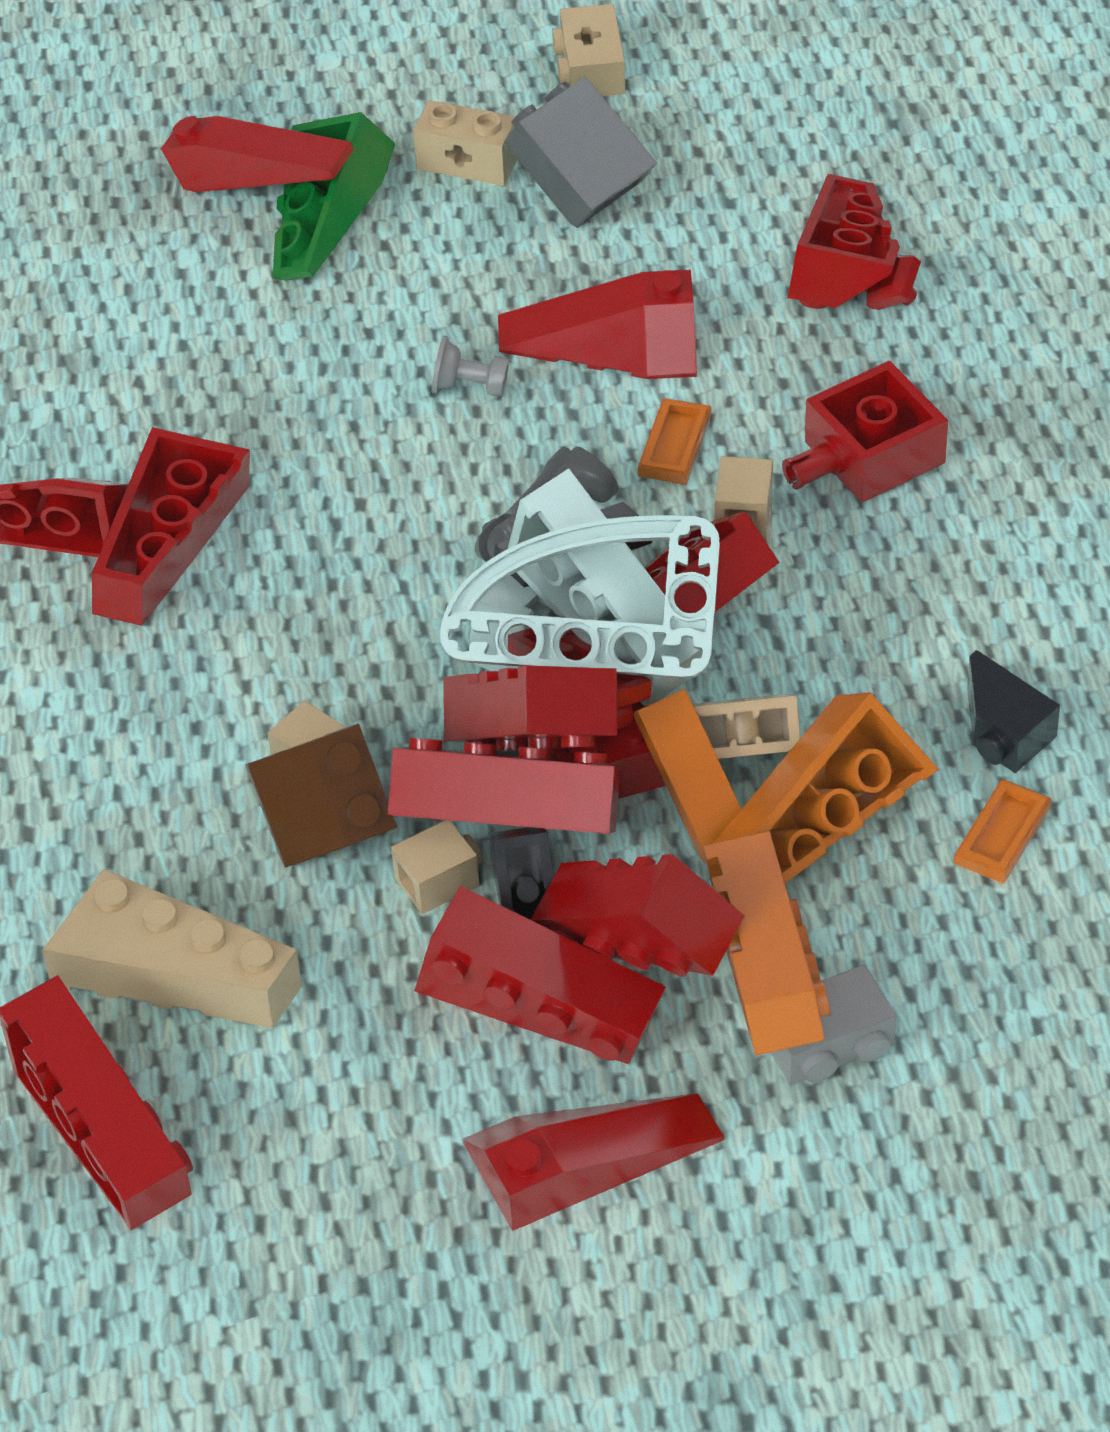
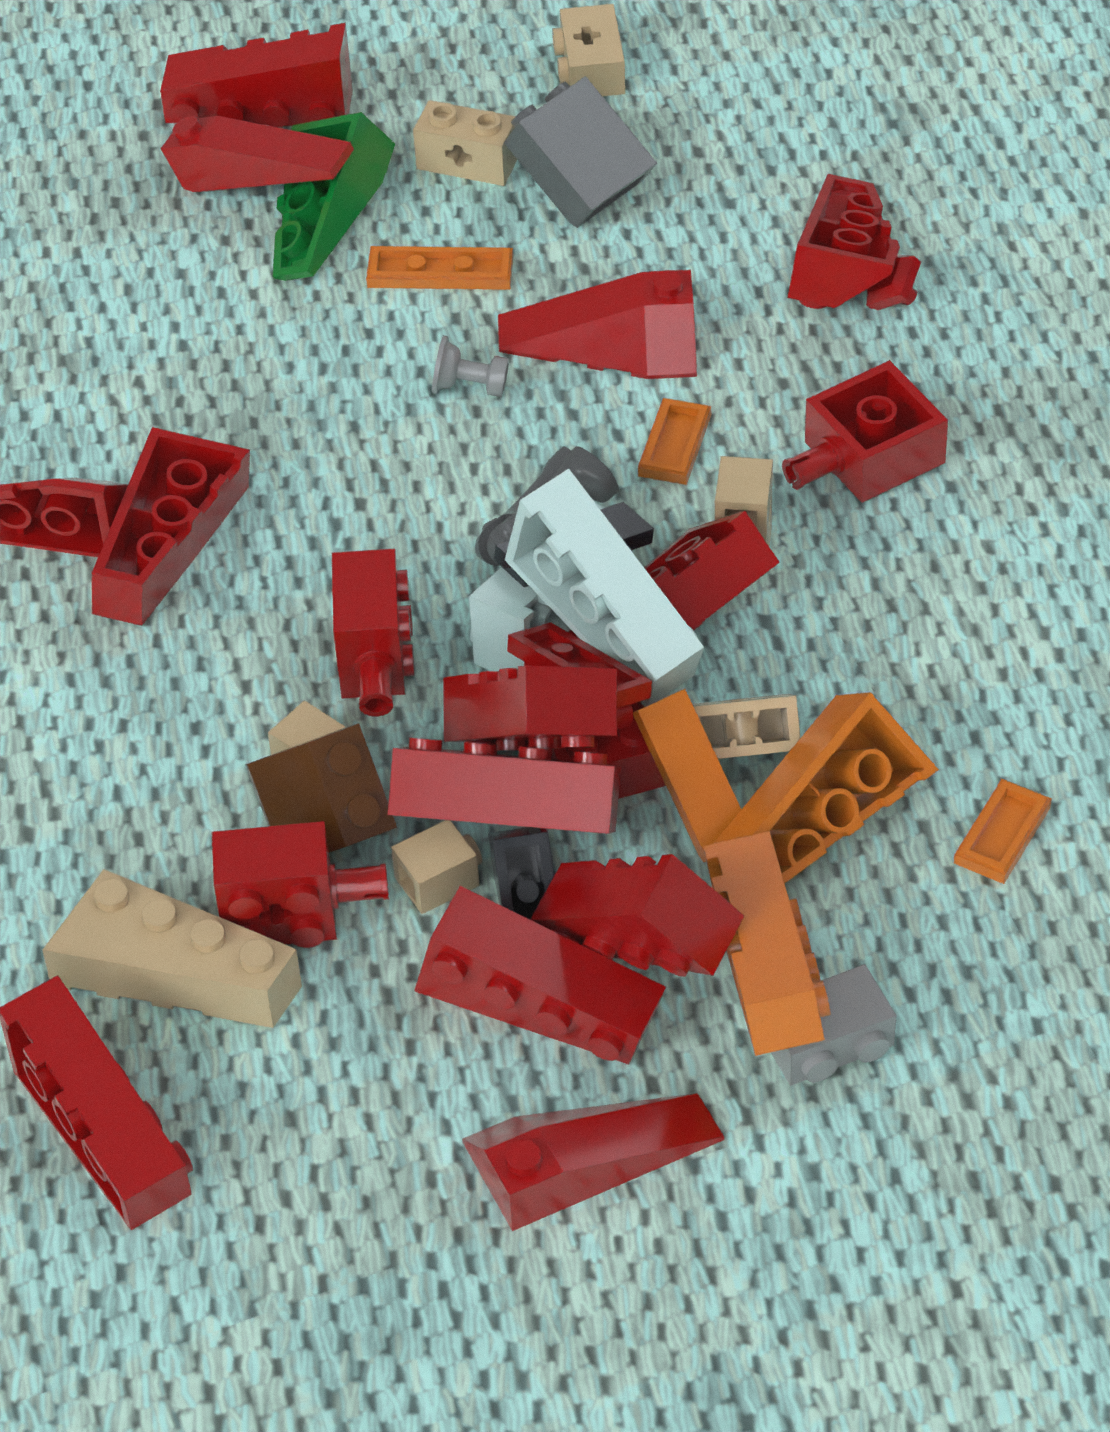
light aqua beam [440,515,720,679] -> none
black slope [967,650,1060,773] -> none
none -> red wedge [160,22,353,128]
none -> red brick [212,821,389,948]
none -> red brick [332,549,415,717]
none -> orange tile [366,246,513,290]

